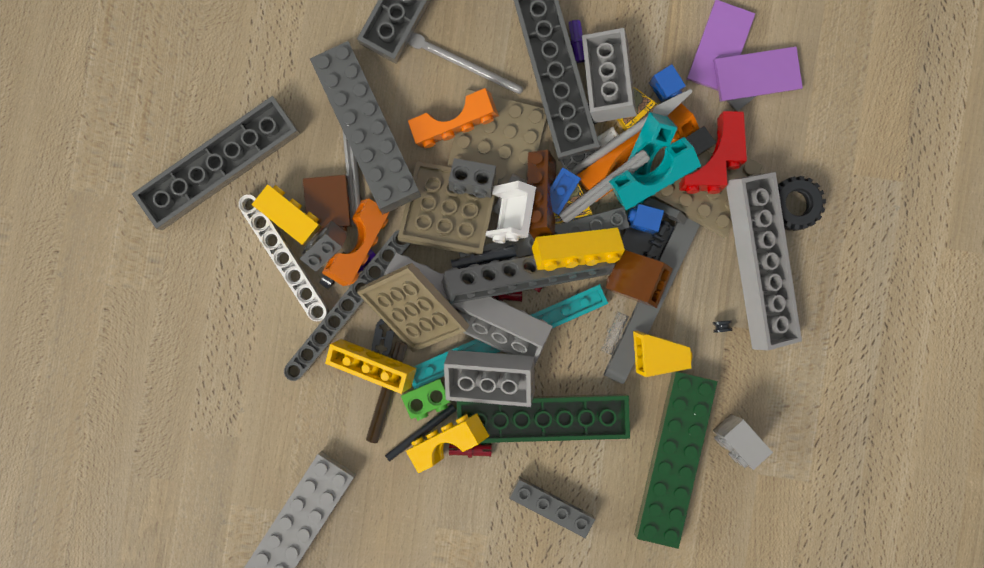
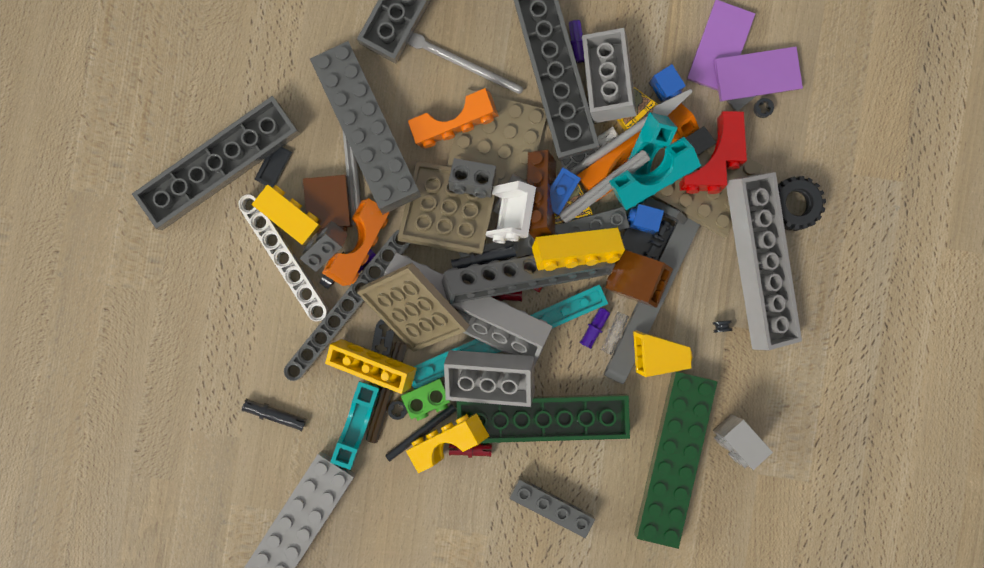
none -> black pin [241,398,307,432]
none -> black tile [254,147,293,187]
none -> teal arch [330,380,381,470]
none -> black bush [388,400,407,420]
none -> dark purple axle [580,307,610,349]
none -> black bush [753,98,774,118]

